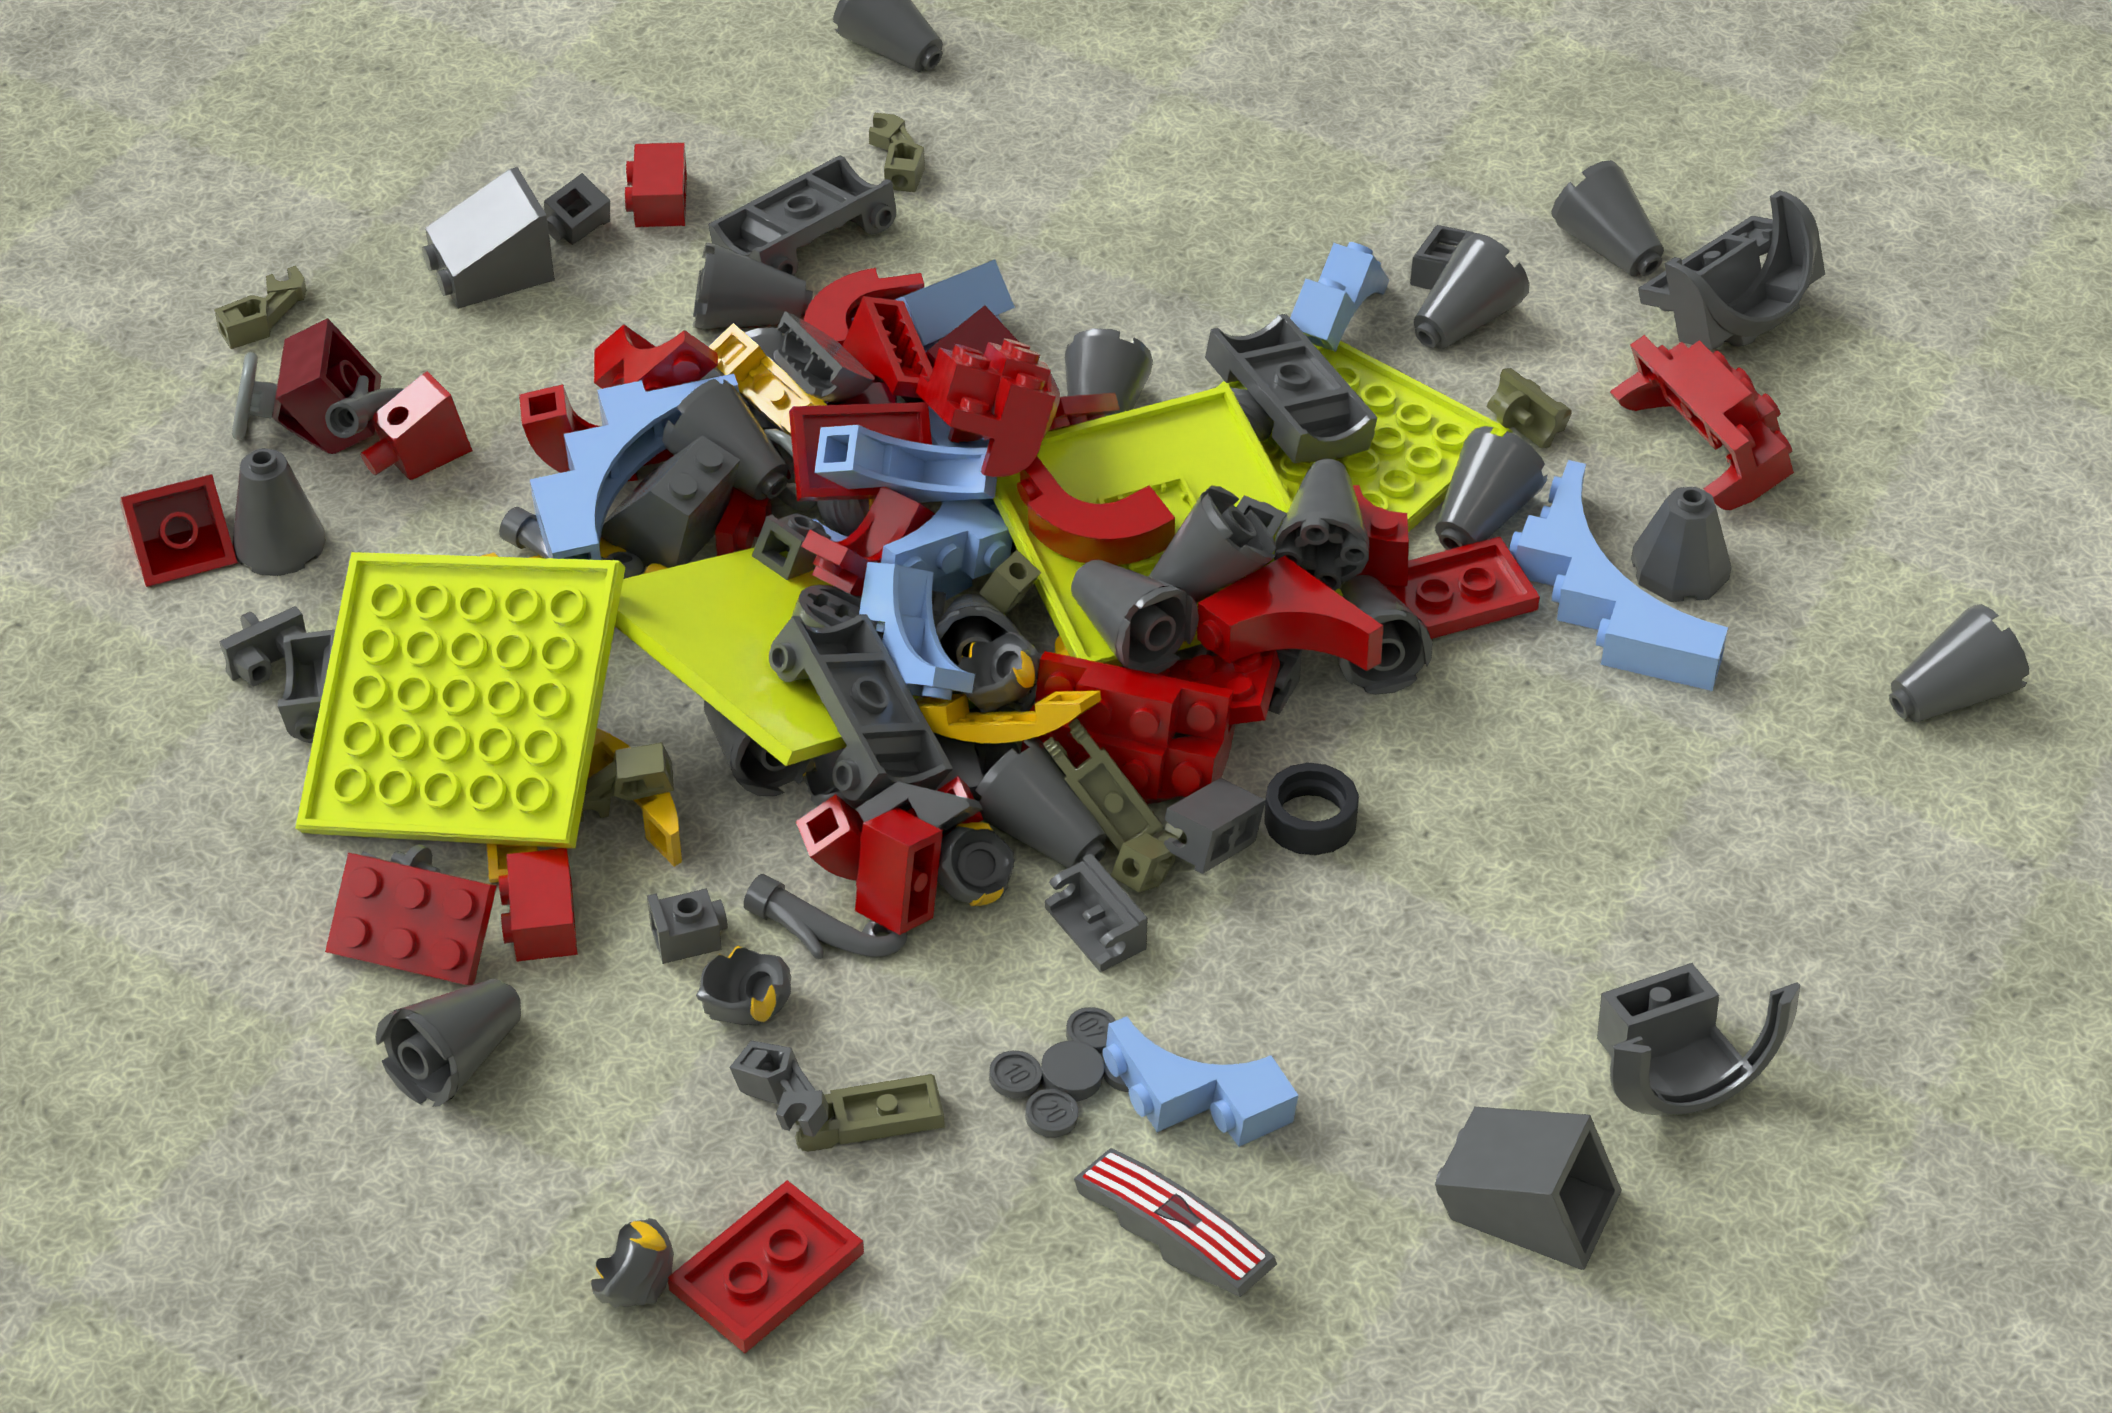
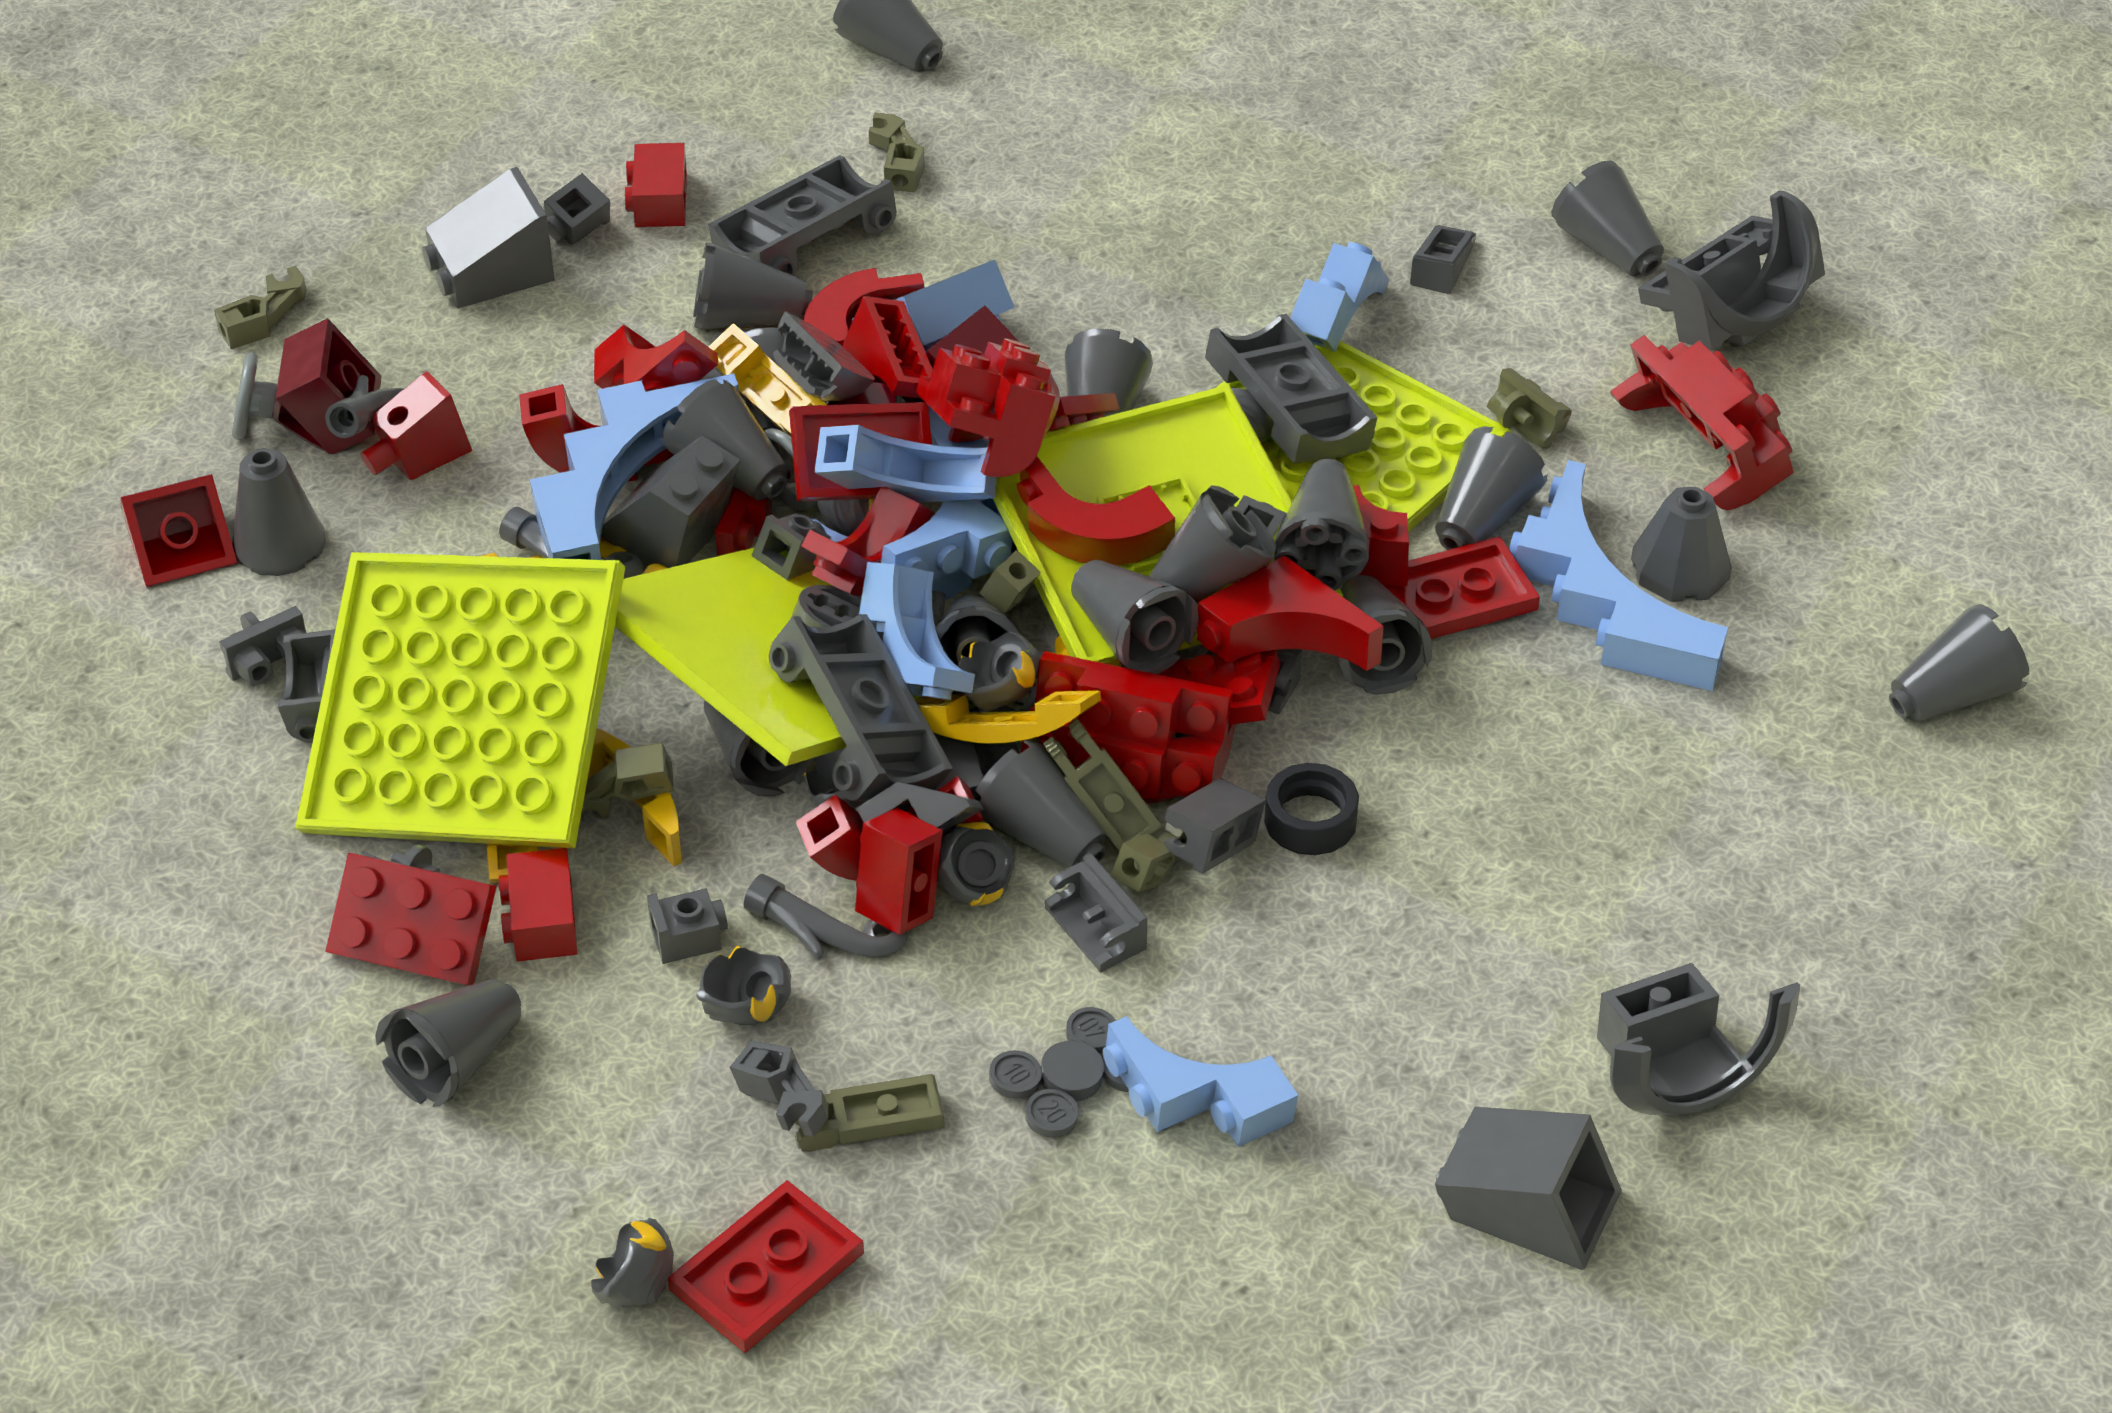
slope [1074,1148,1277,1297] -> none
dark grey cone [1414,233,1530,349] -> none

